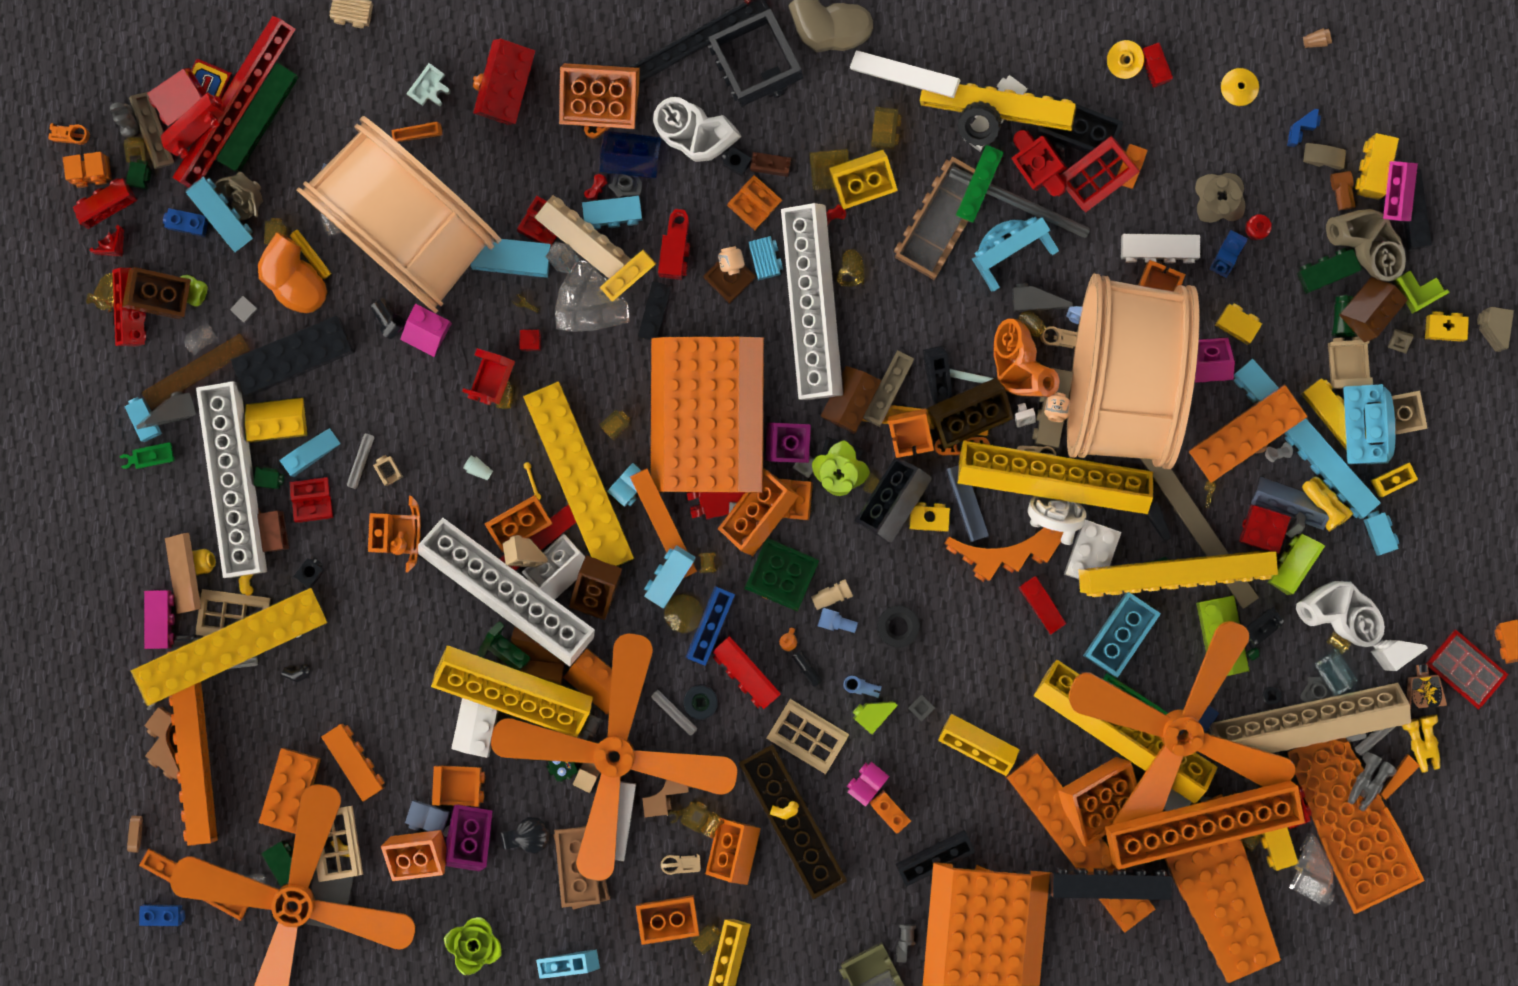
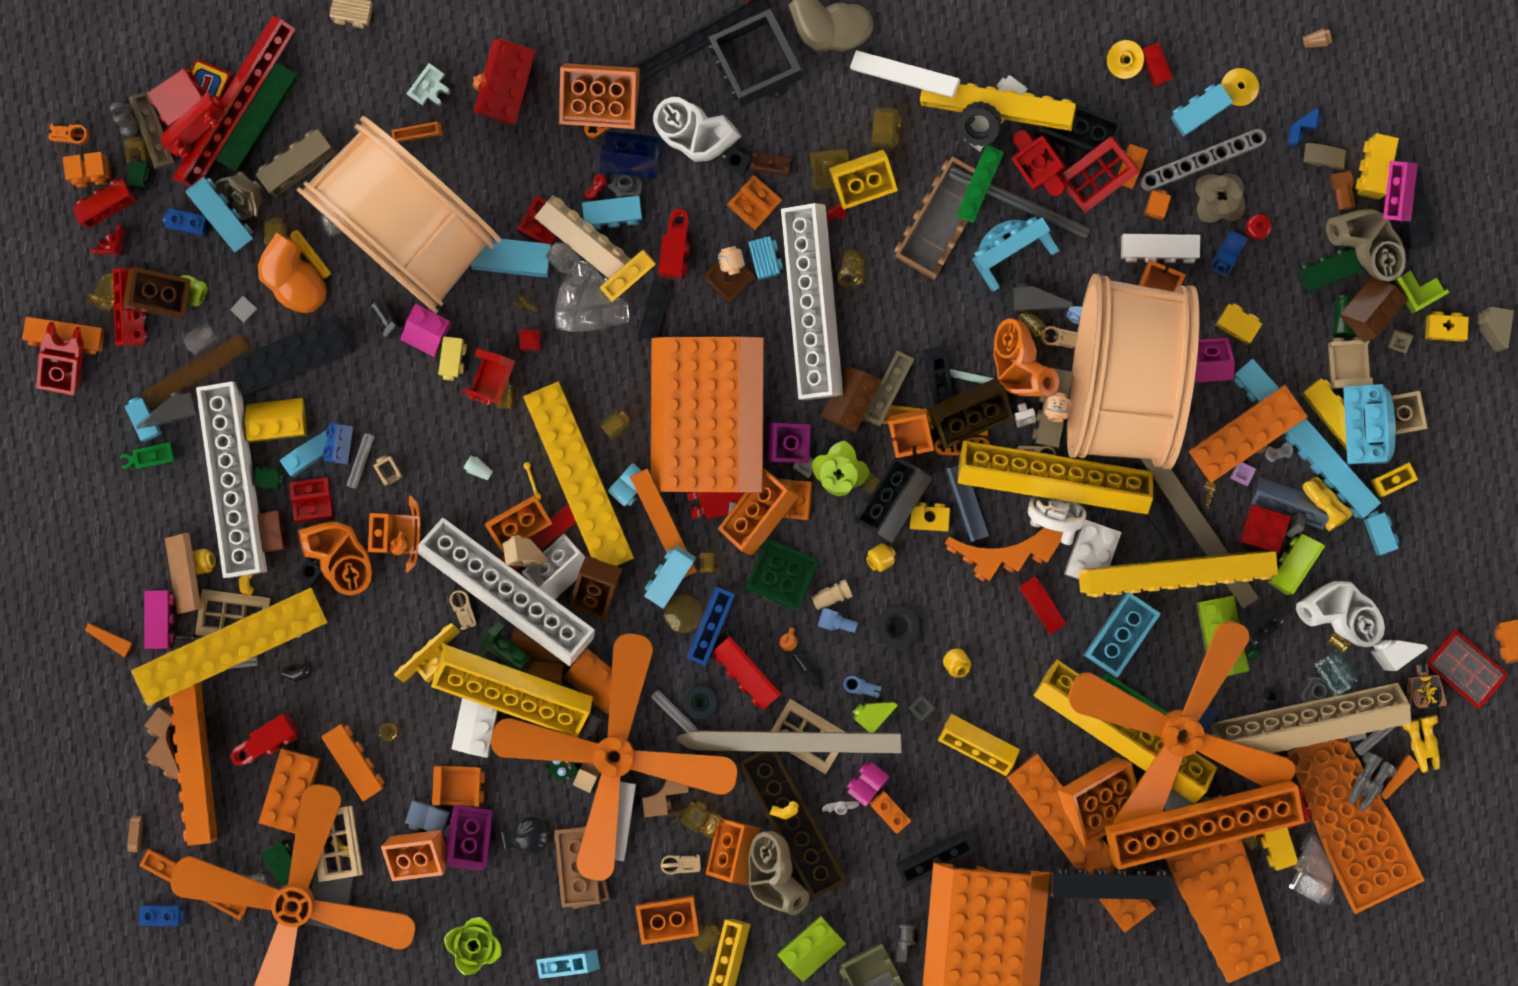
none -> orange brick [22,317,105,355]
none -> red brick [36,322,84,395]
none -> orange piece [85,623,134,658]
none -> red brick [230,713,300,765]
none -> dark tan brick [256,129,337,198]
none -> orange piece [298,521,372,595]
none -> blue bracket [323,423,353,464]
none -> clear yellow tile [379,723,398,741]
none -> yellow bracket [394,623,460,683]
none -> light yellow brick [438,336,467,381]
none -> tan piece [449,589,477,630]
none -> piece [677,730,902,753]
none -> dark tan piece [748,831,810,915]
none -> lime slope [777,914,846,982]
none -> white piece [822,801,859,815]
none -> yellow head [866,543,896,572]
none -> yellow head [943,649,971,677]
none -> light grey beam [1141,129,1266,191]
none -> orange brick [1144,189,1171,220]
none -> medium azure brick [1171,84,1233,137]
none -> lavender tile [1230,462,1256,486]

